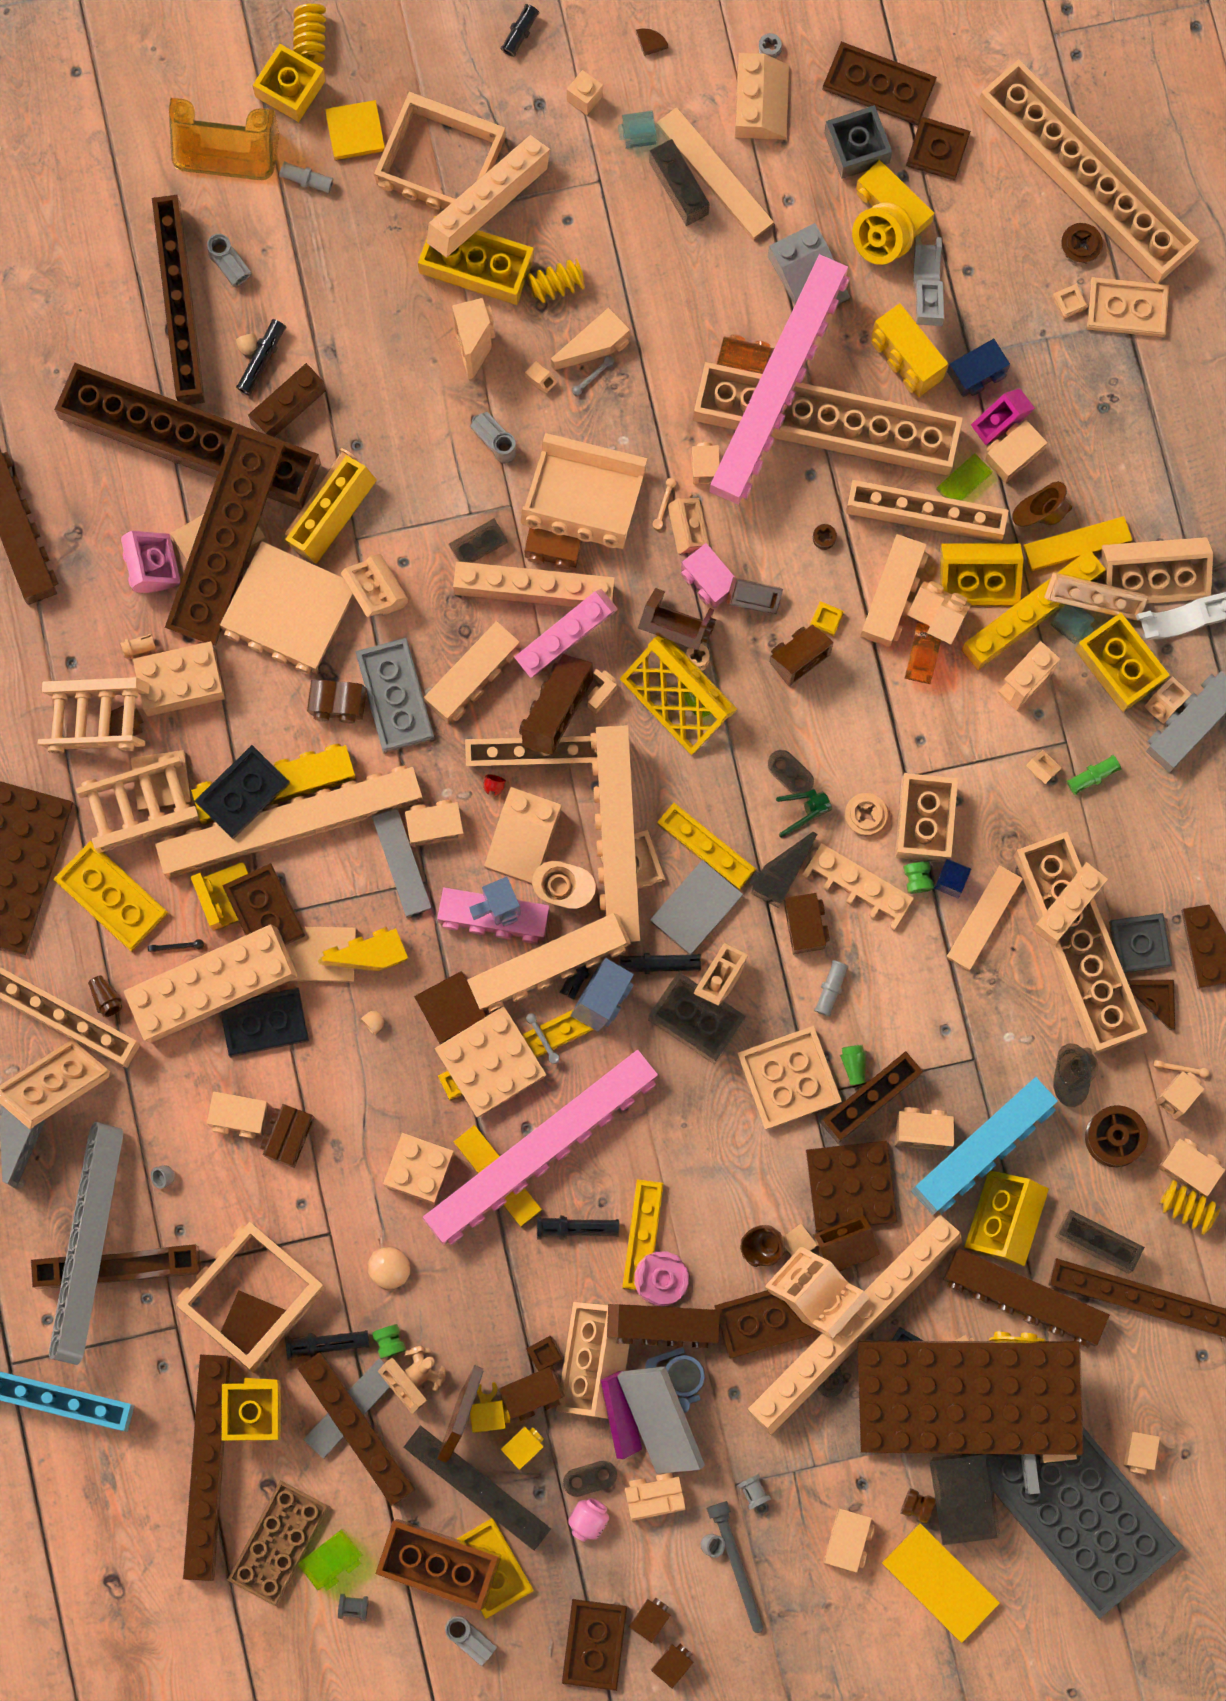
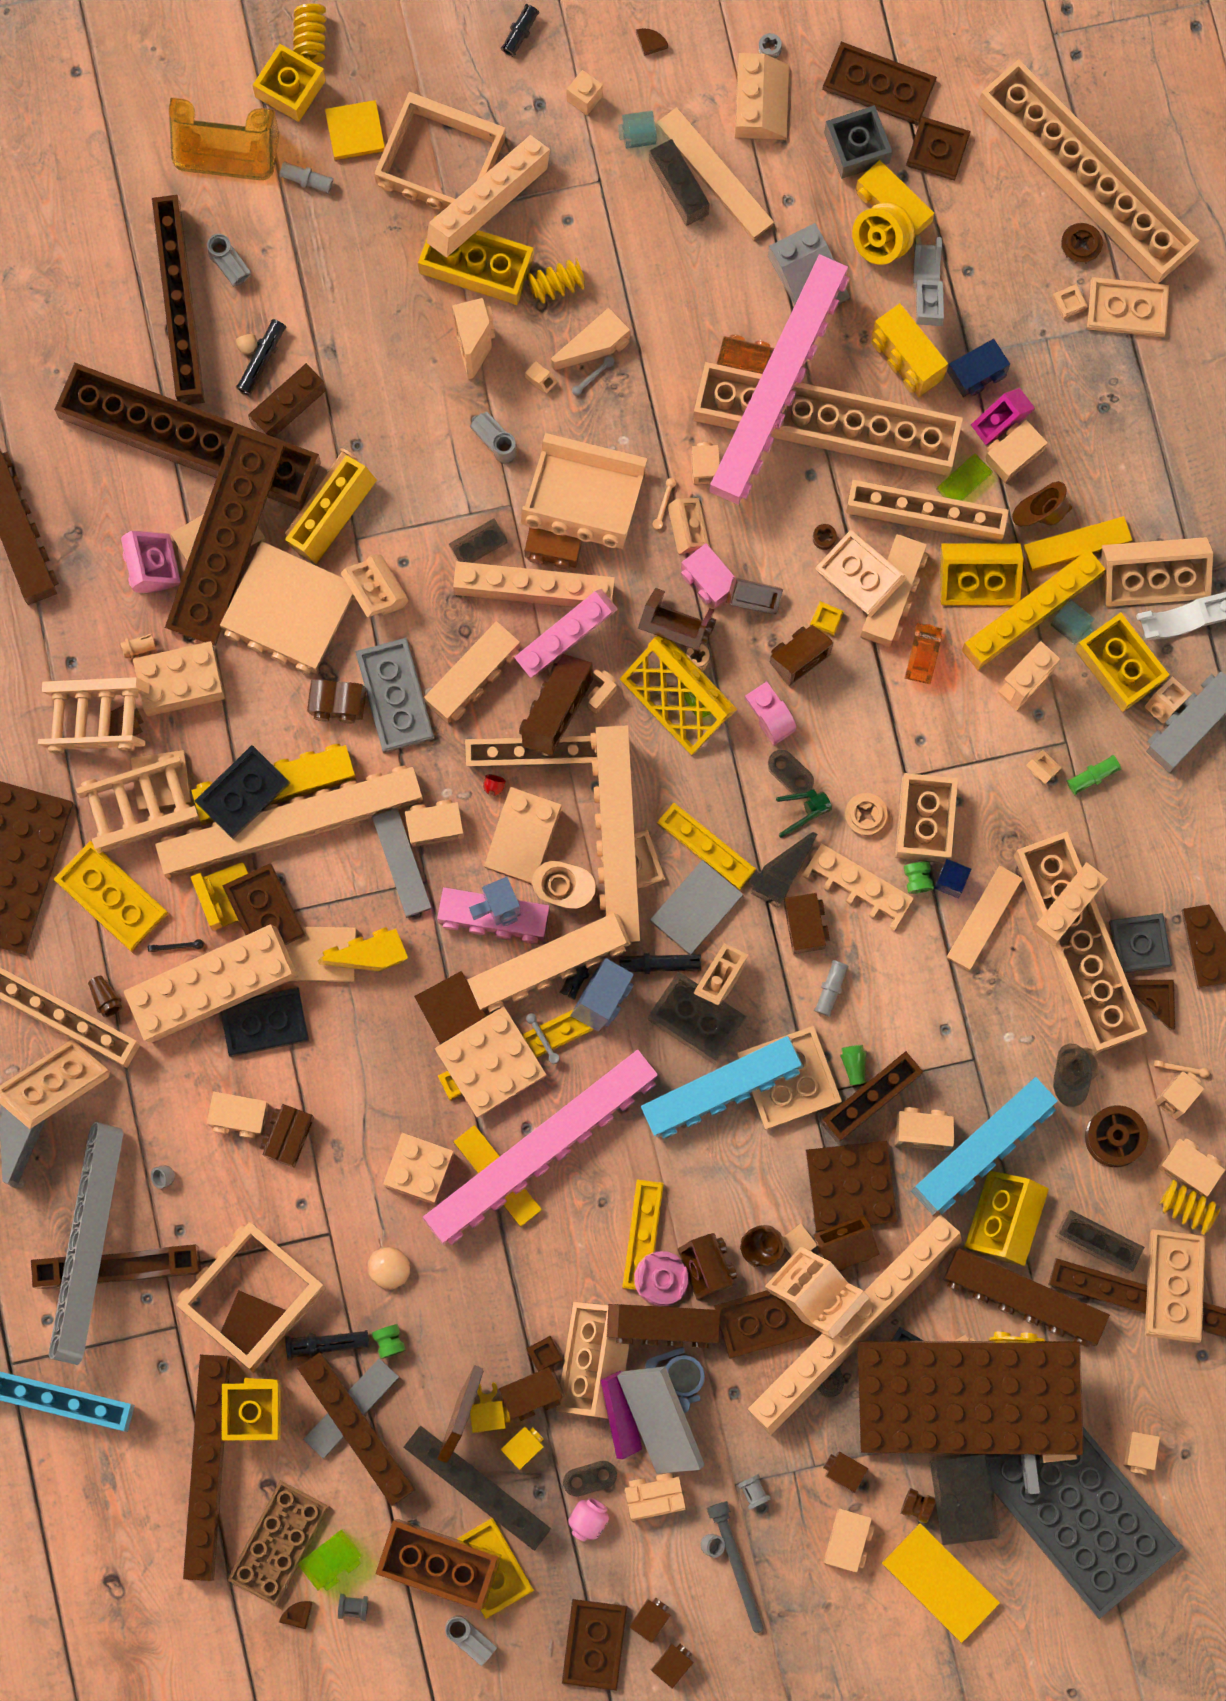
light nougat hinge [360,1011,384,1035] -> none
light nougat piece [378,1346,446,1414] -> none
black pin [537,1215,619,1240] -> none
light nougat brick [907,581,972,644] -> none
light nougat tile [1044,572,1148,621] -> none
none -> reddish brown tile [279,1601,313,1629]
none -> medium azure brick [641,1036,804,1139]
none -> reddish brown brick [678,1233,737,1300]
none -> bright pink brick [745,682,796,746]
none -> light nougat tile [815,530,907,617]
none -> reddish brown brick [823,1451,869,1493]
none -> light nougat tile [1145,1229,1206,1343]

